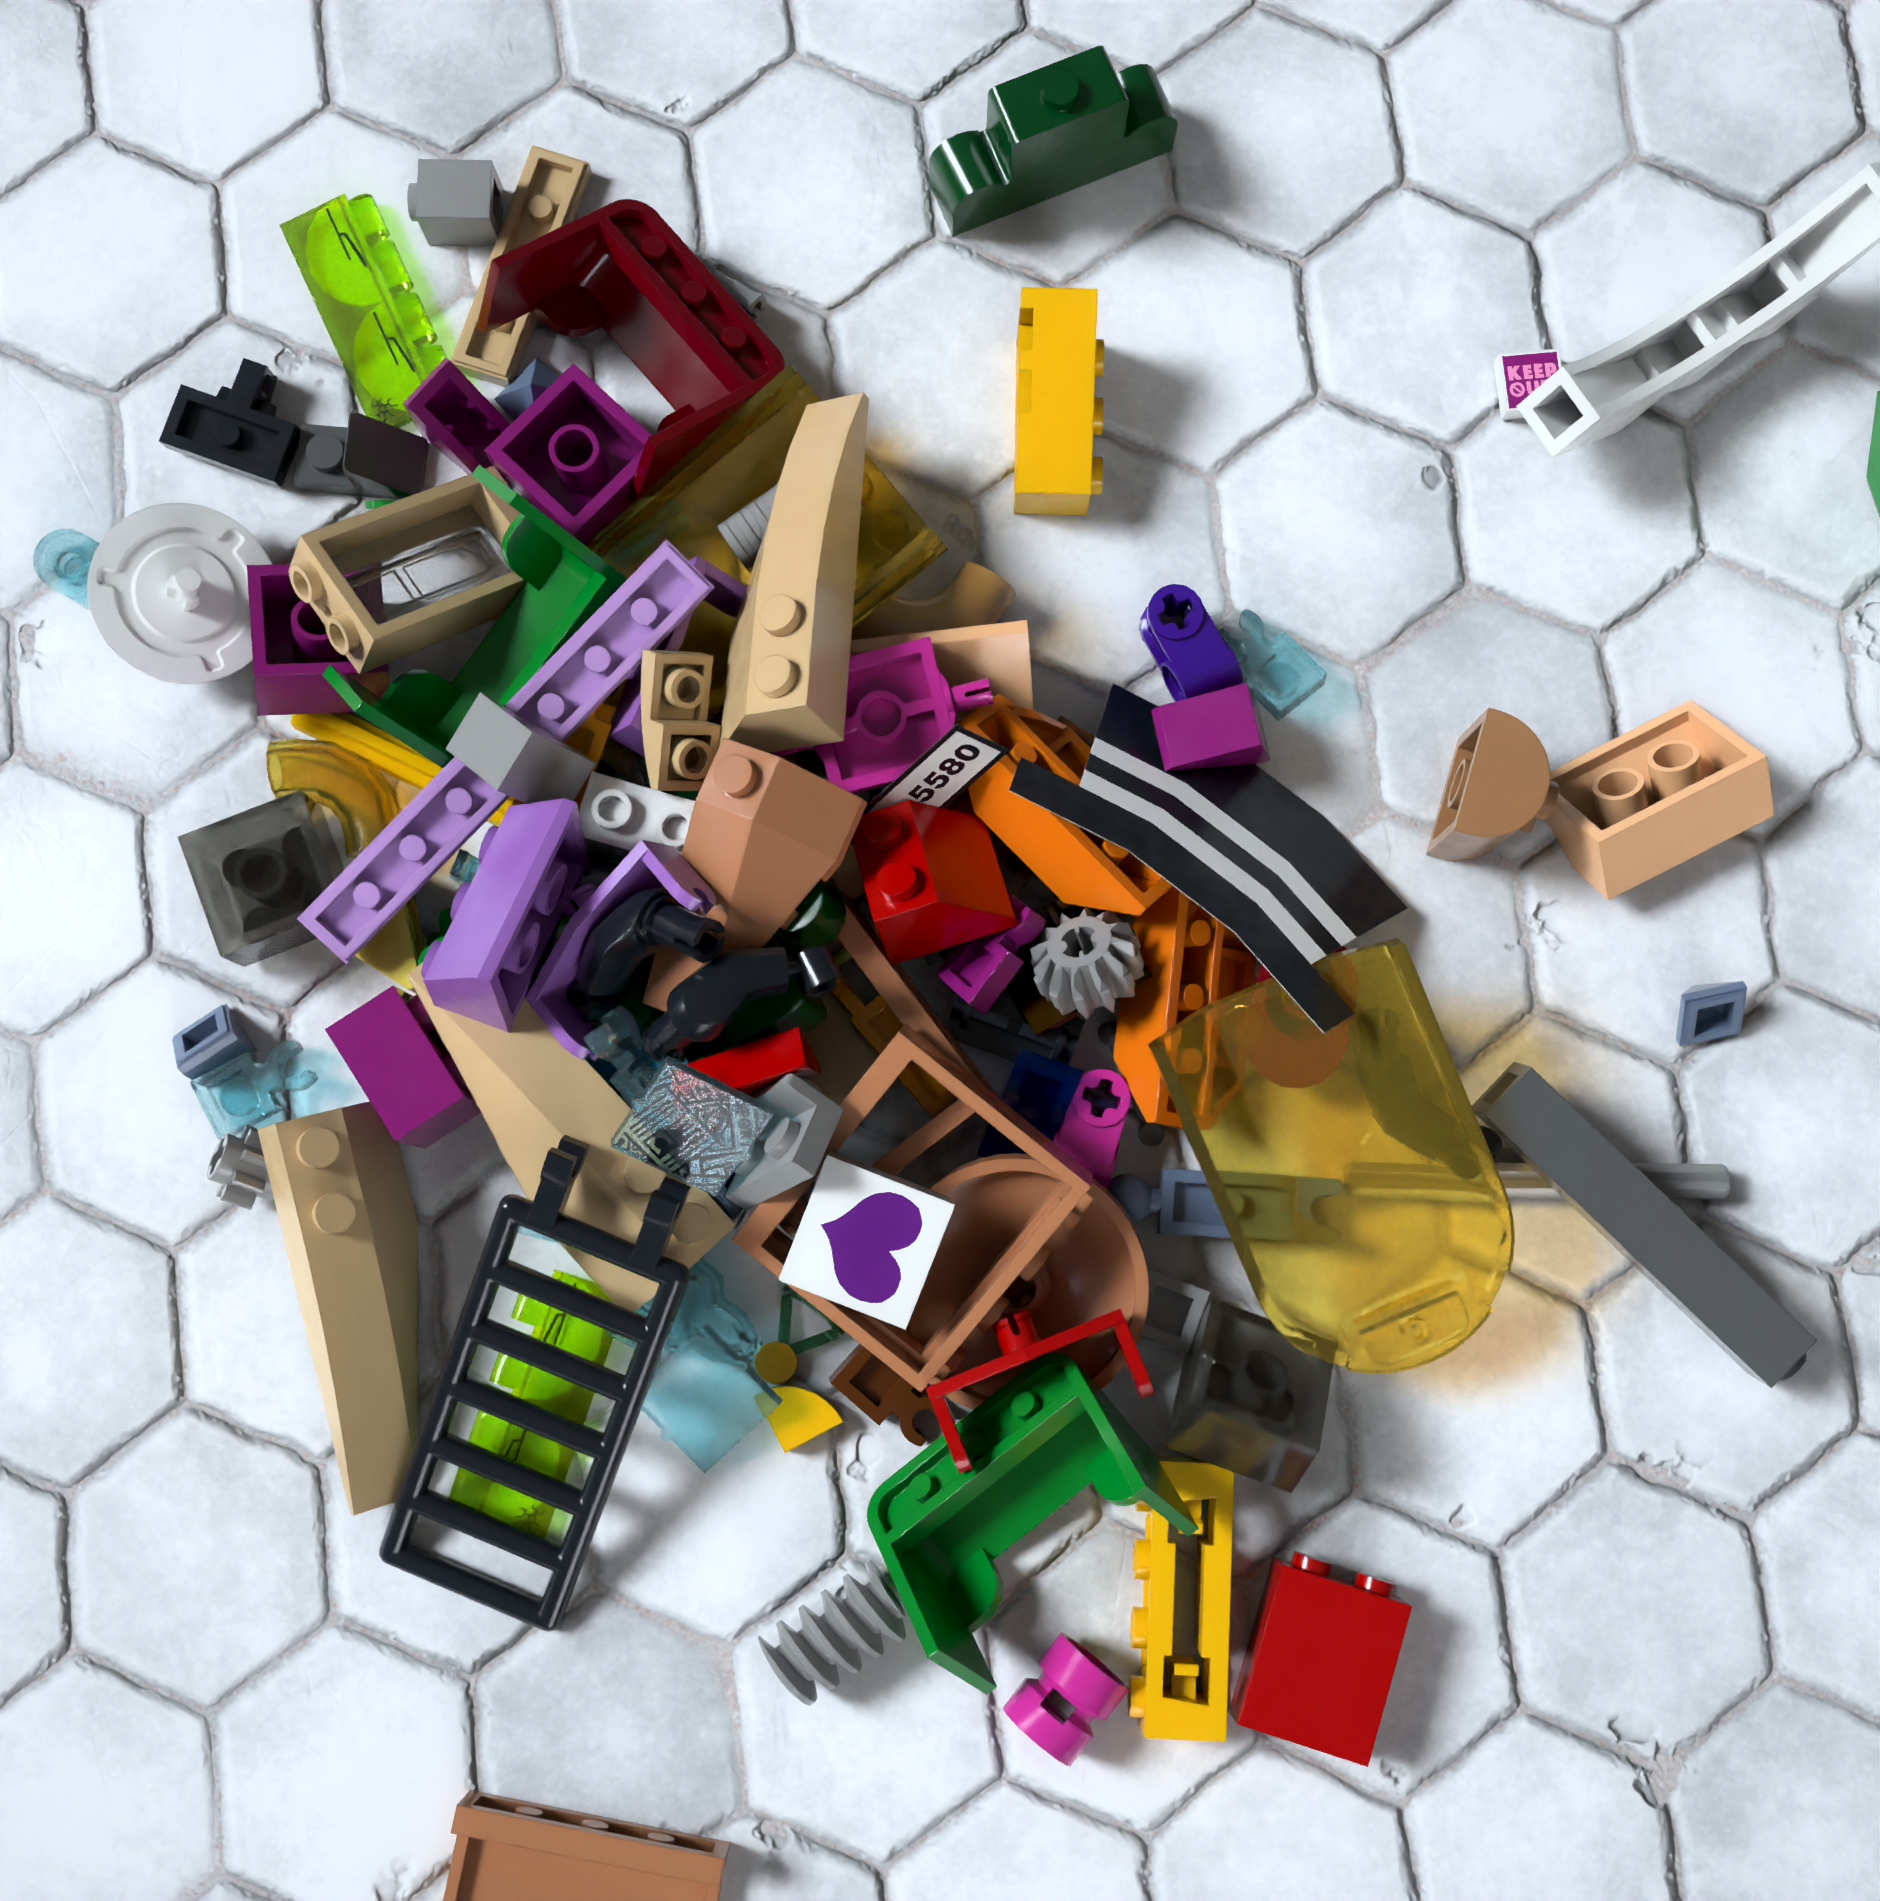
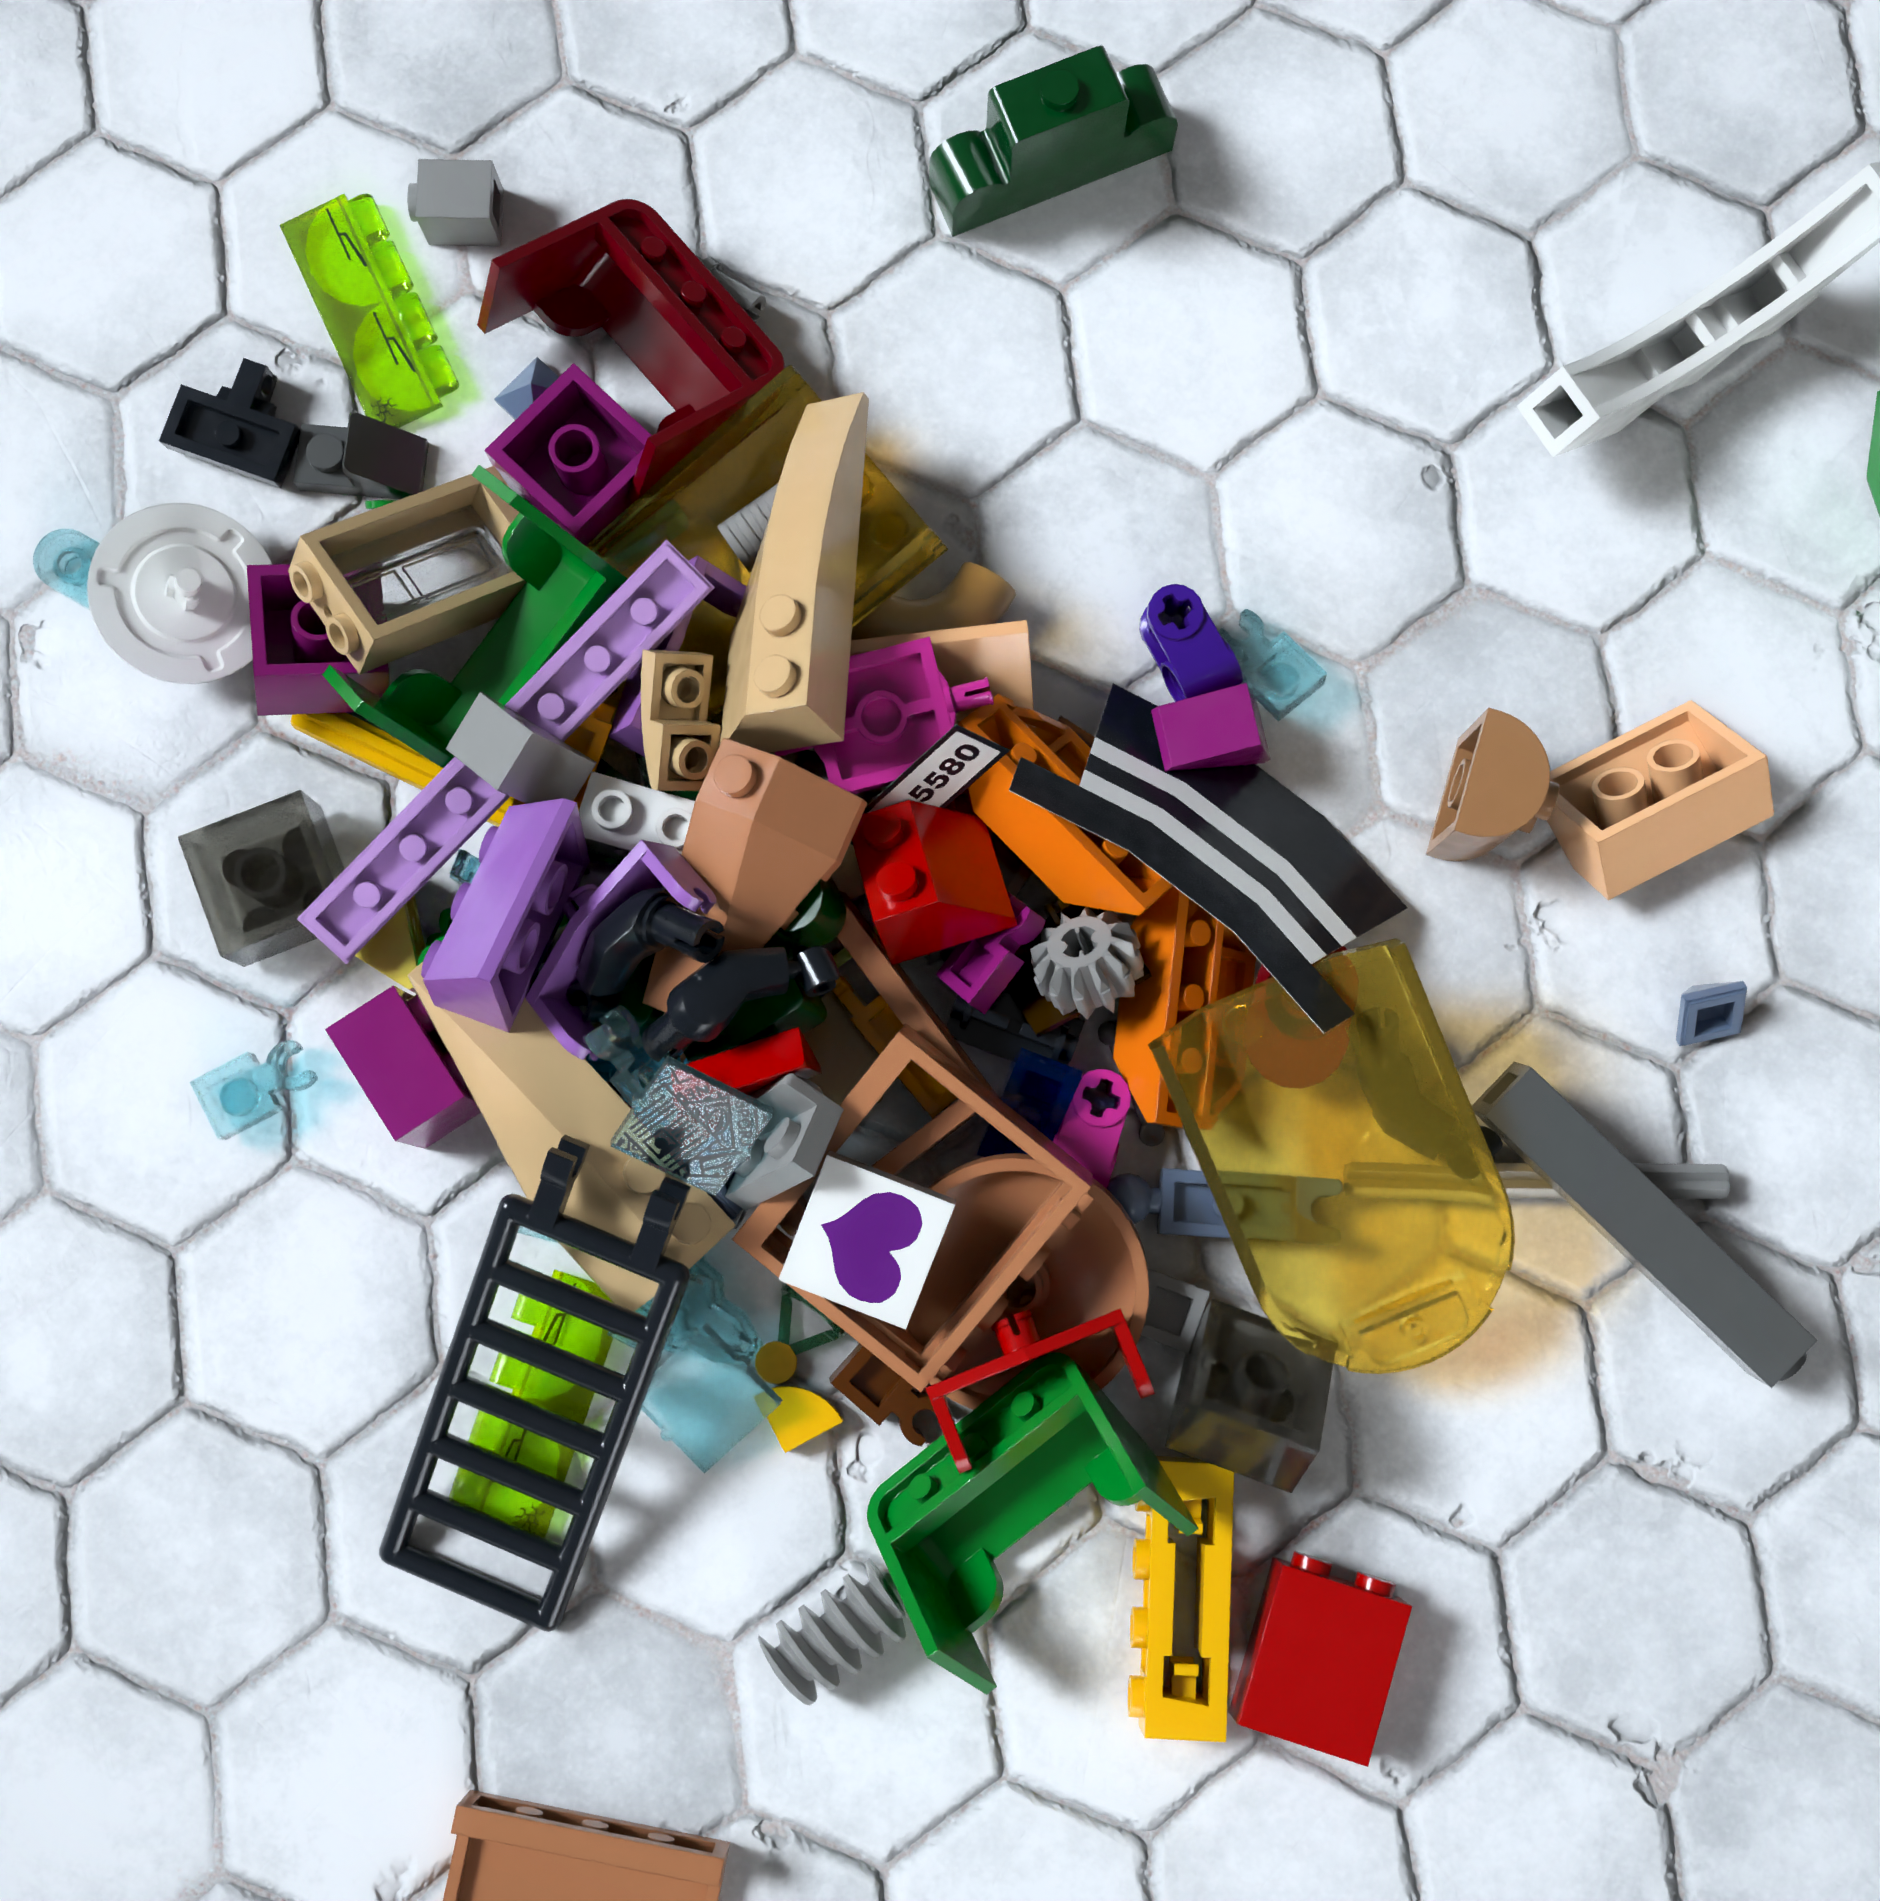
sand blue slope [172,1004,258,1086] -> none
light grey gear [207,1125,274,1210] -> none
tan wedge [257,1102,418,1516] -> none
clear yellow cylinder [266,738,402,859] -> none
magenta slope [403,358,511,475] -> none
tan tile [451,145,592,387] -> none
dark pink wheel [1003,1632,1129,1767] -> none
yellow wedge [1013,287,1104,515] -> none
tile [1493,349,1562,420] -> none

